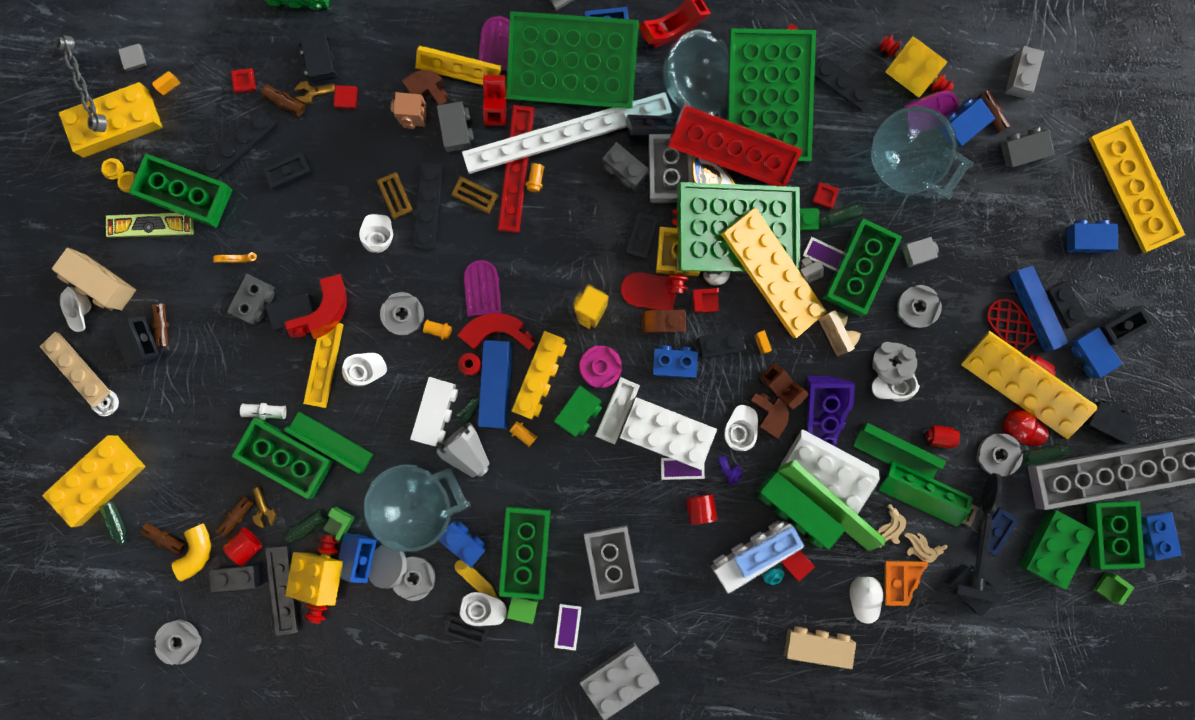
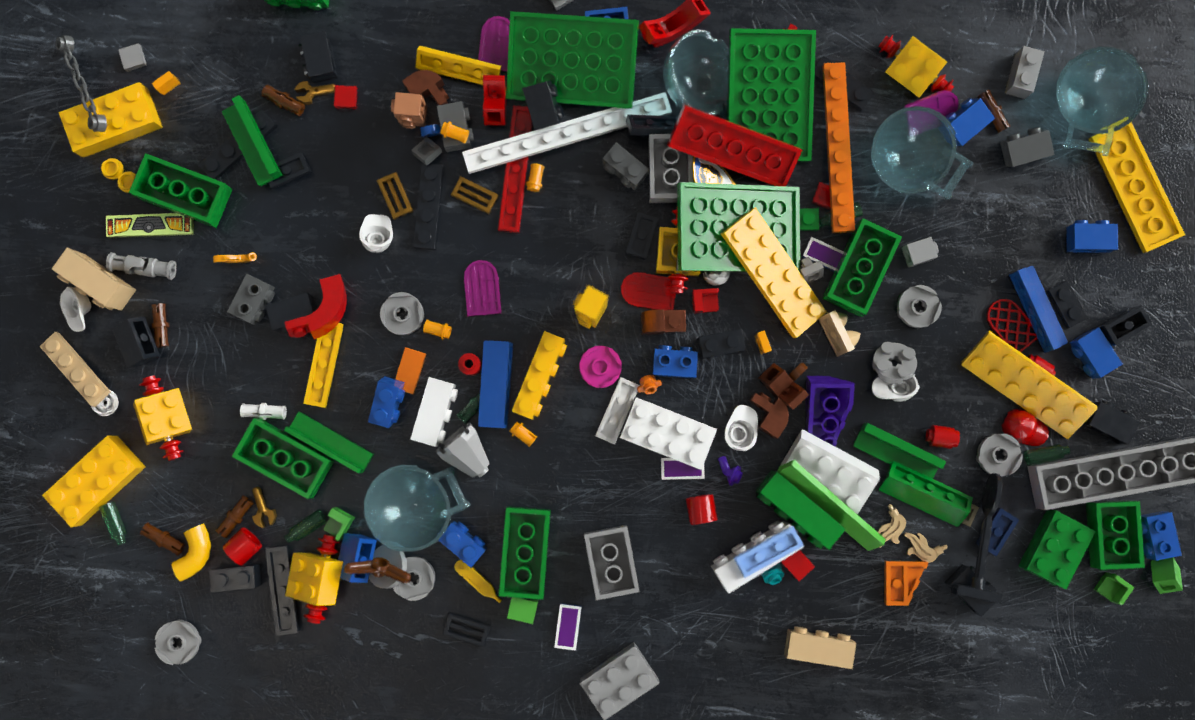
red tile [231,68,256,93] -> none
white piece [342,353,387,387] -> none
red arch [458,313,536,352] -> none
white piece [460,592,507,626] -> none
green brick [554,386,602,437] -> none
white piece [850,577,883,624] -> none
none -> light grey piece [106,252,176,280]
none -> yellow brick [133,375,192,461]
none -> green panel [222,95,283,186]
none -> reddish brown piece [344,557,411,584]
none -> blue brick [368,376,405,428]
none -> orange tile [395,347,426,395]
none -> dark grey plate [411,137,442,165]
none -> blue tile [420,124,441,137]
none -> light orange pin [440,121,469,144]
none -> black brick [522,80,564,130]
none -> orange plate [637,375,662,394]
none -> reddish brown tile [789,362,808,382]
none -> orange plate [822,62,855,233]
none -> clear light blue windscreen [1056,47,1148,156]
none -> bright green panel [1151,557,1183,594]

